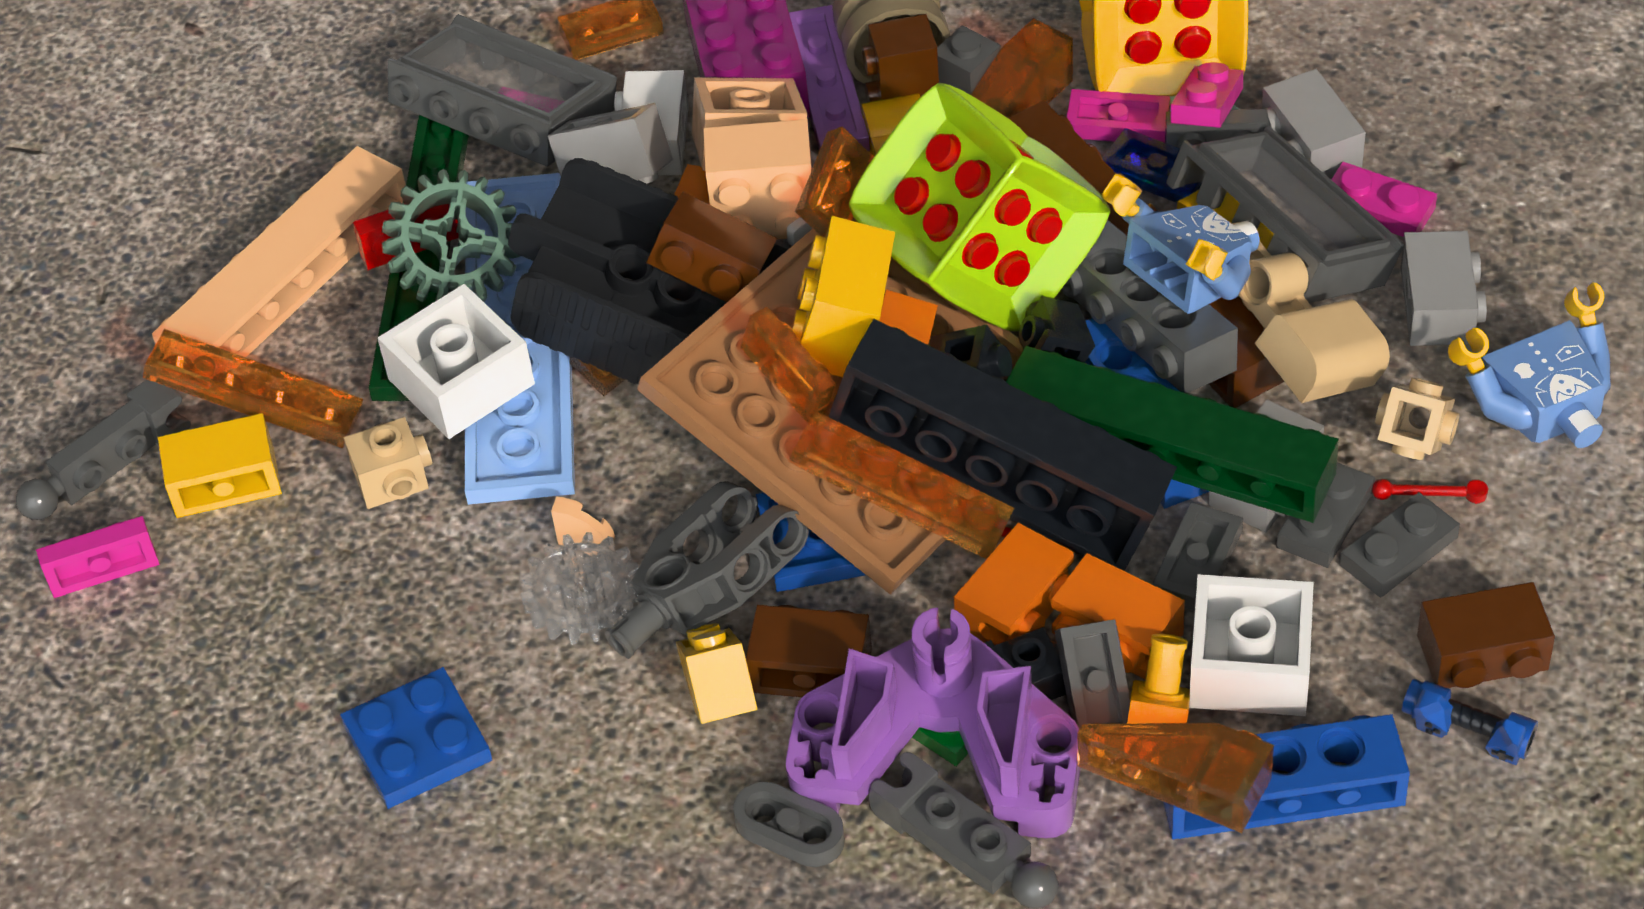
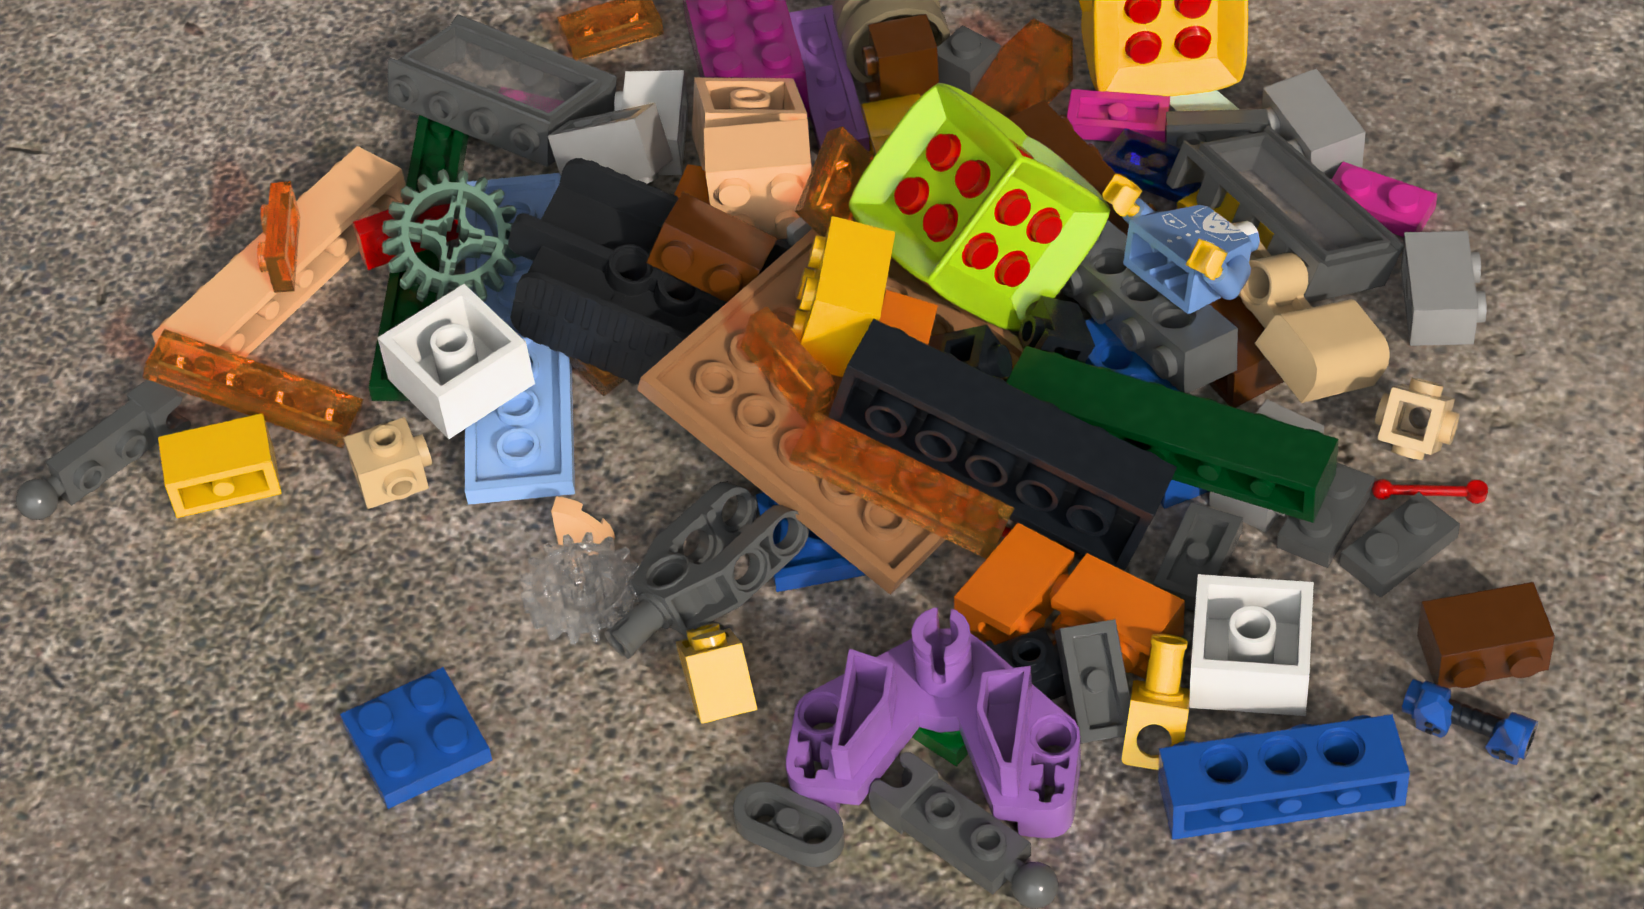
dark pink plate [36,516,160,598] -> none
reddish brown brick [746,605,872,698] -> none
clear orange slope [1077,723,1274,833] -> none
dark pink plate [1171,62,1244,128] -> none
medium blue torso [1448,282,1611,448] -> none
none -> clear orange plate [257,181,301,293]

